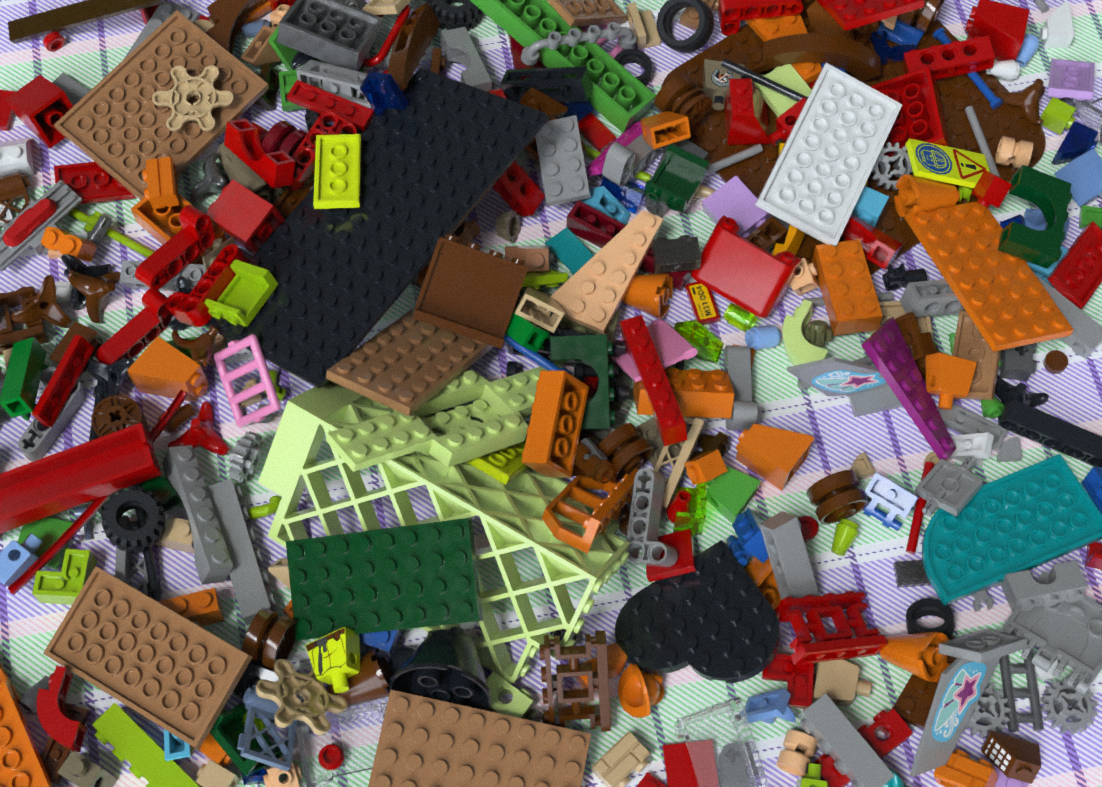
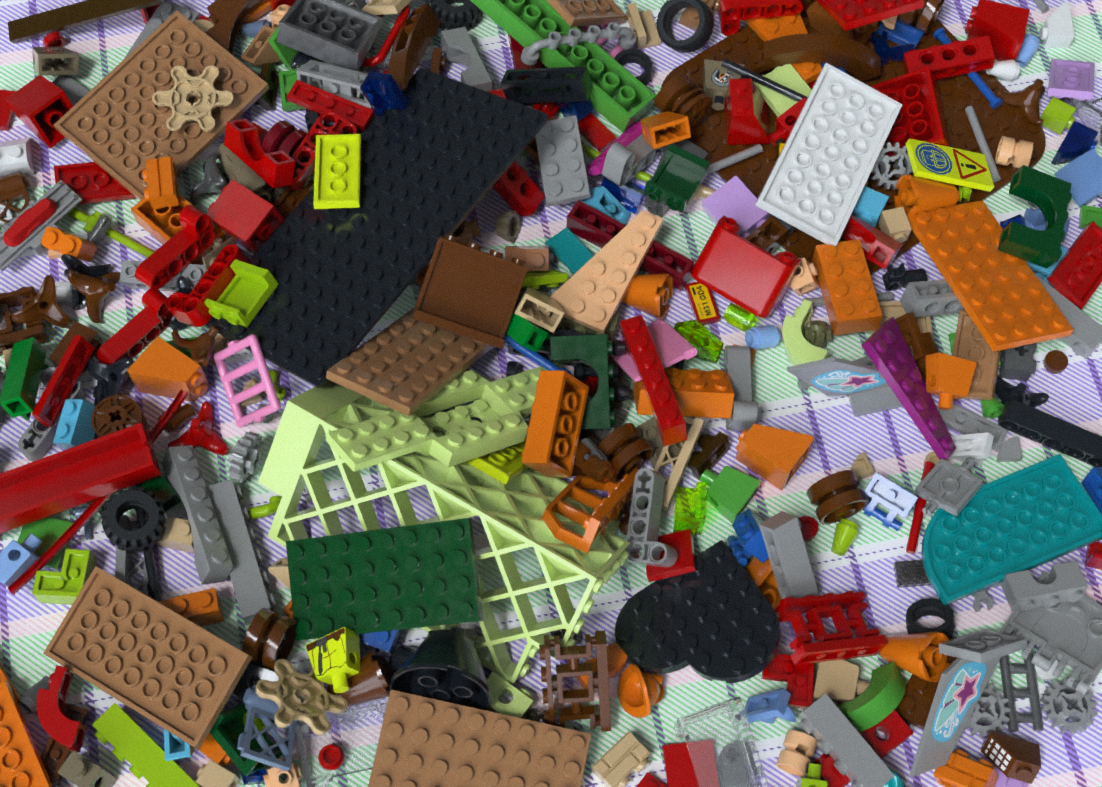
reddish brown slope [519,87,568,119] -> none
clear smoke brick [651,235,701,274] -> none
red cone [666,490,691,524] -> none
orange brick [684,449,728,485] -> none
light orange slope [772,225,805,256] -> none
red brick [971,170,1012,208] -> none
none -> dark tan torso [32,47,79,76]
none -> medium azure brick [53,399,96,450]
none -> bright green arch [837,662,906,733]
none -> tan brick [878,207,912,243]

